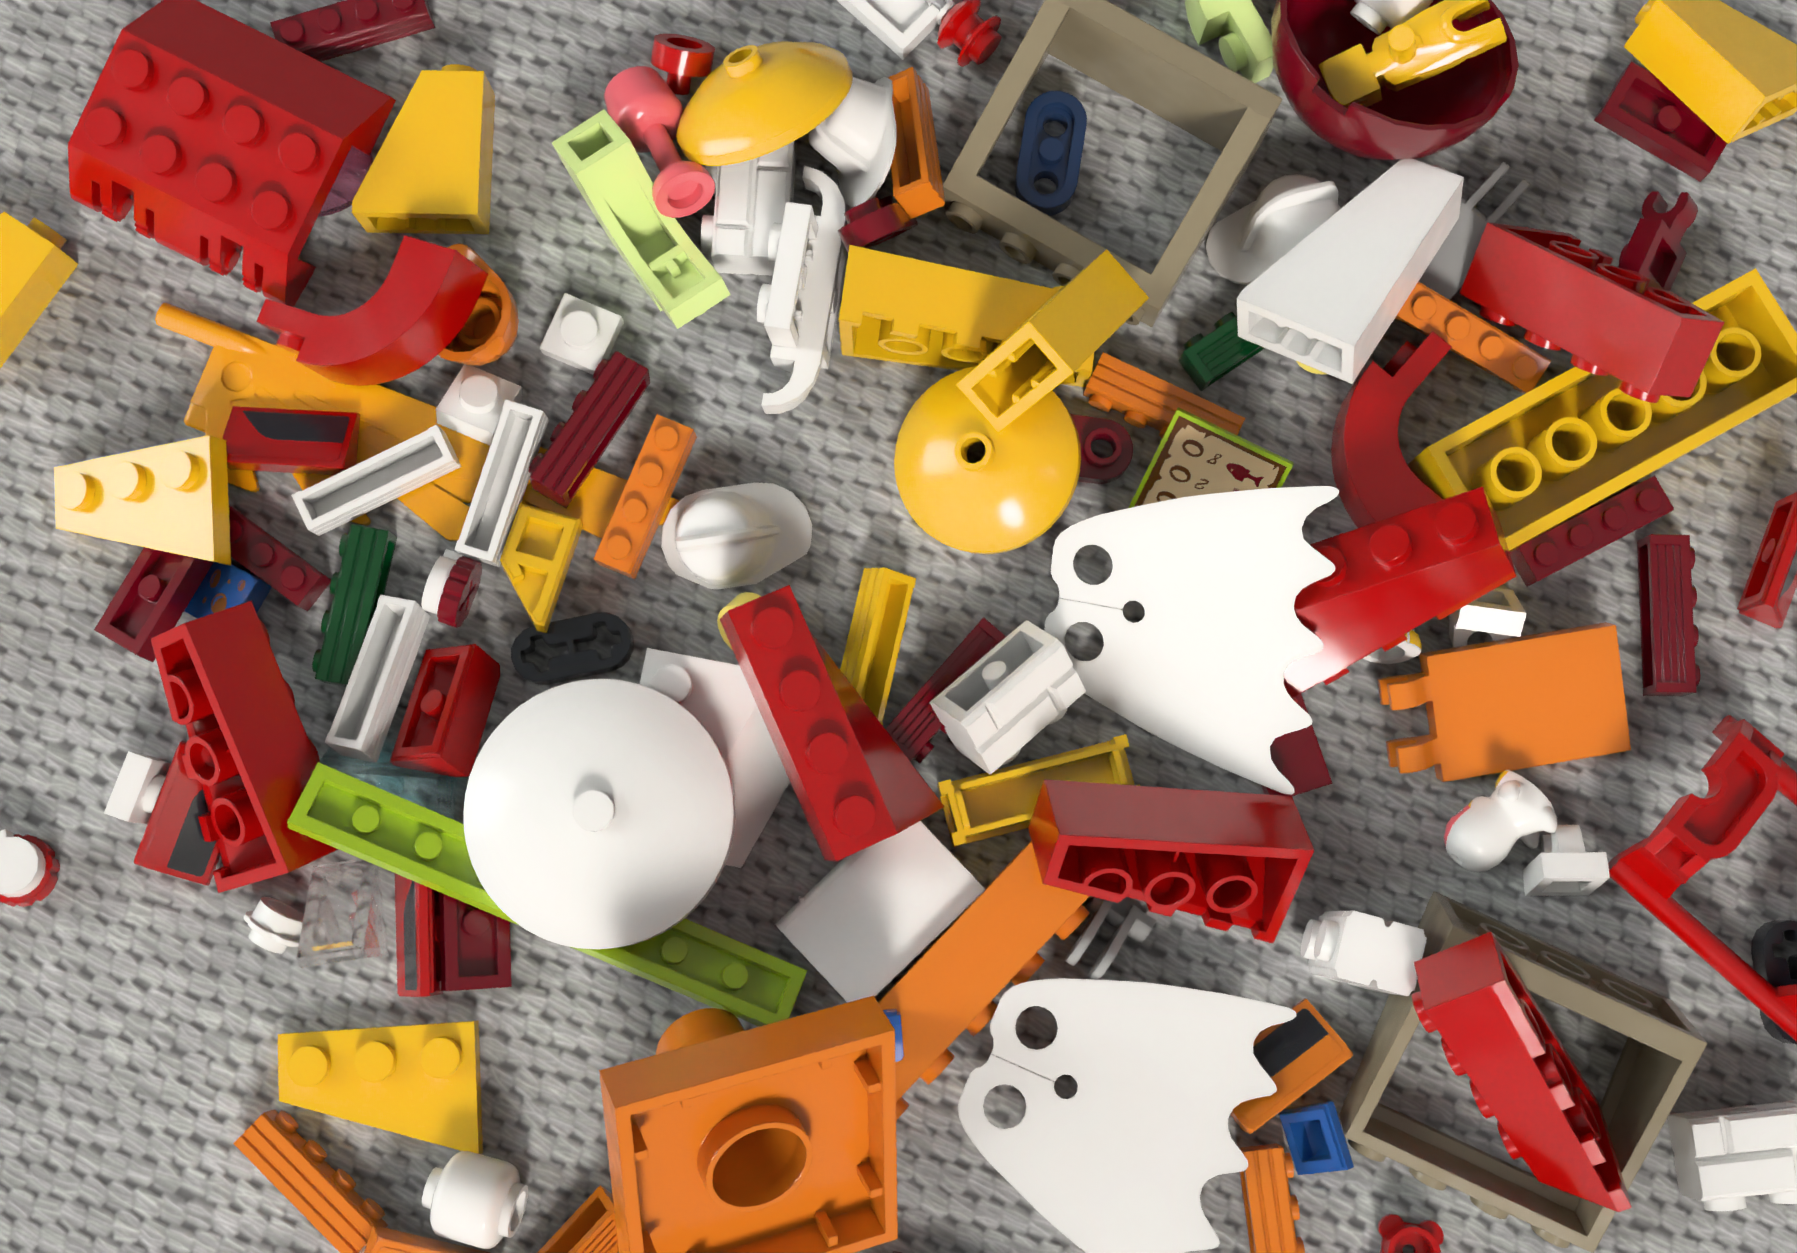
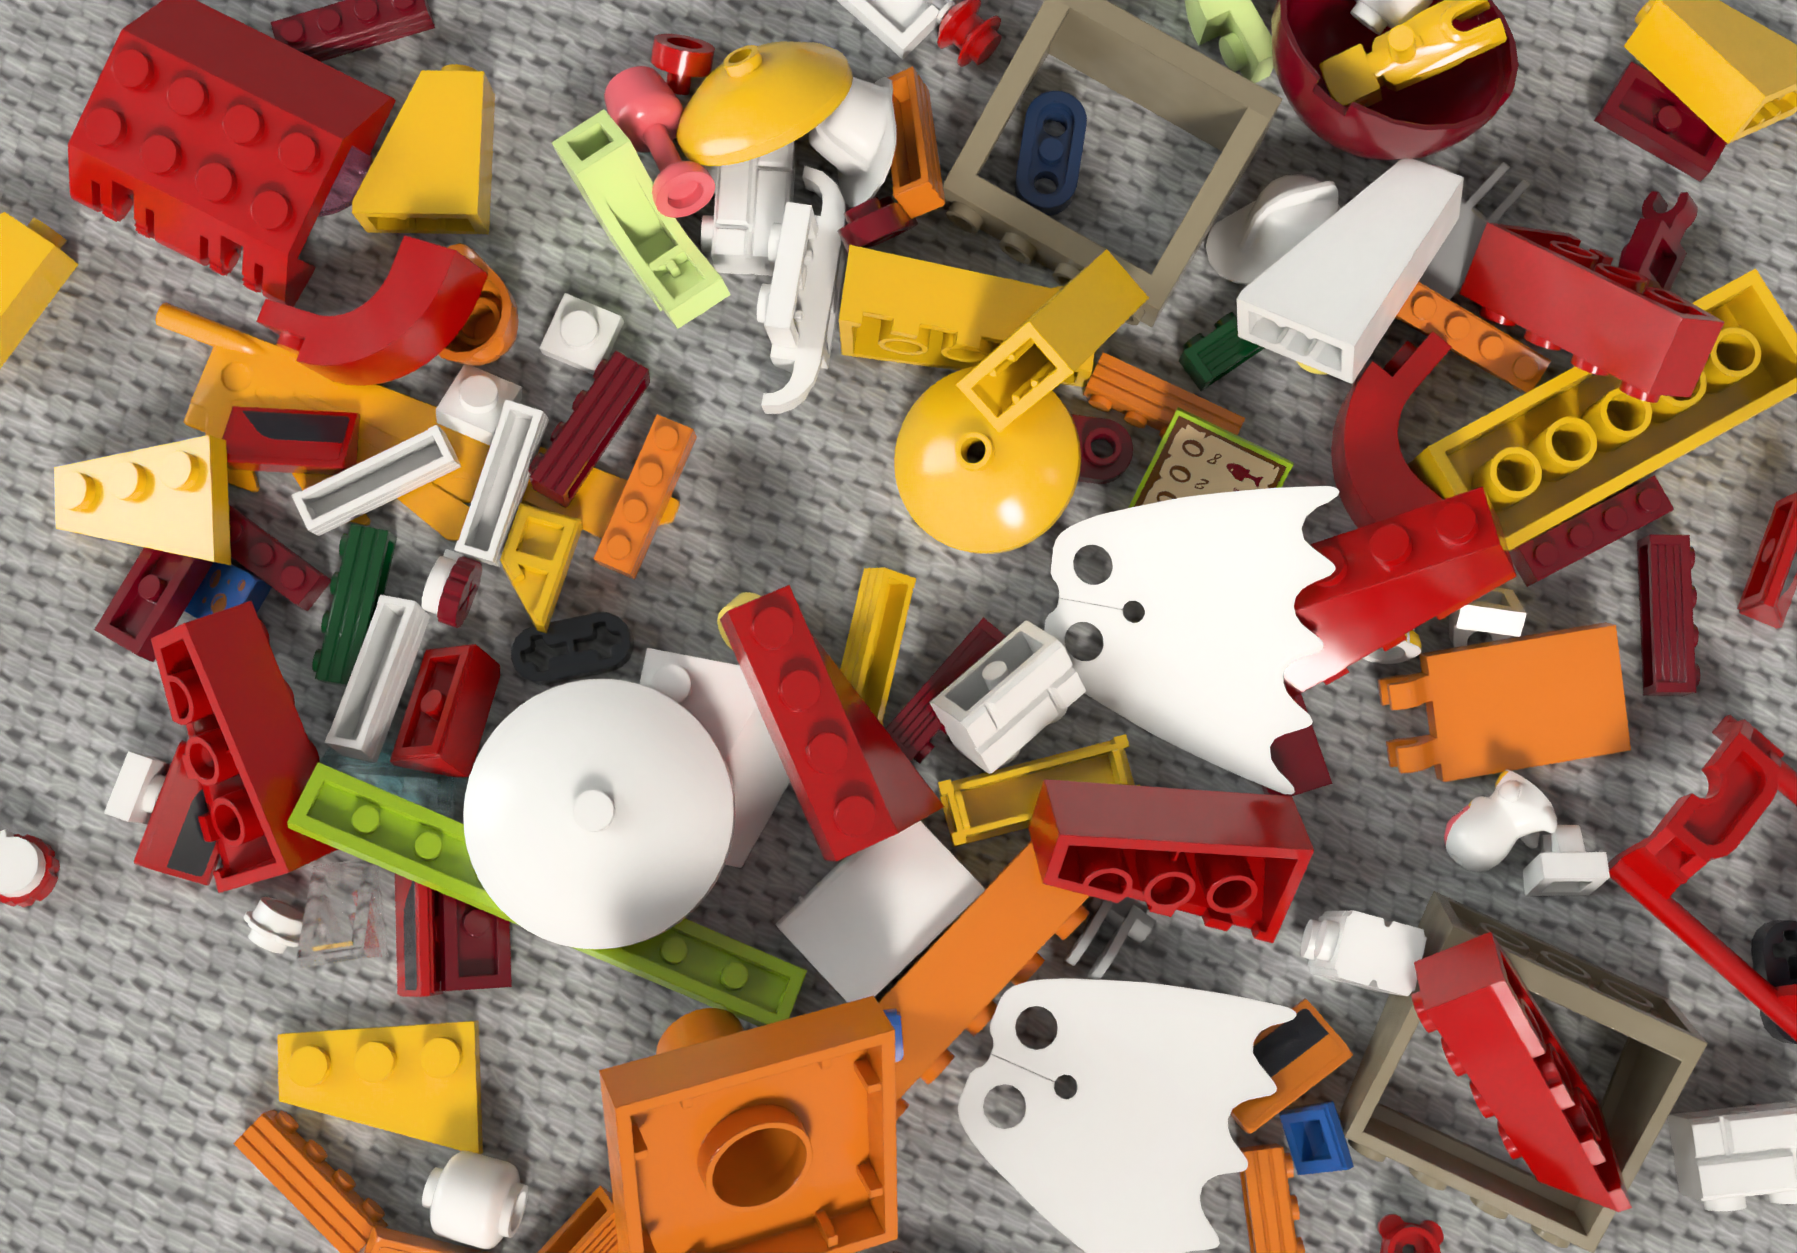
white piece [661,483,812,589] -> none

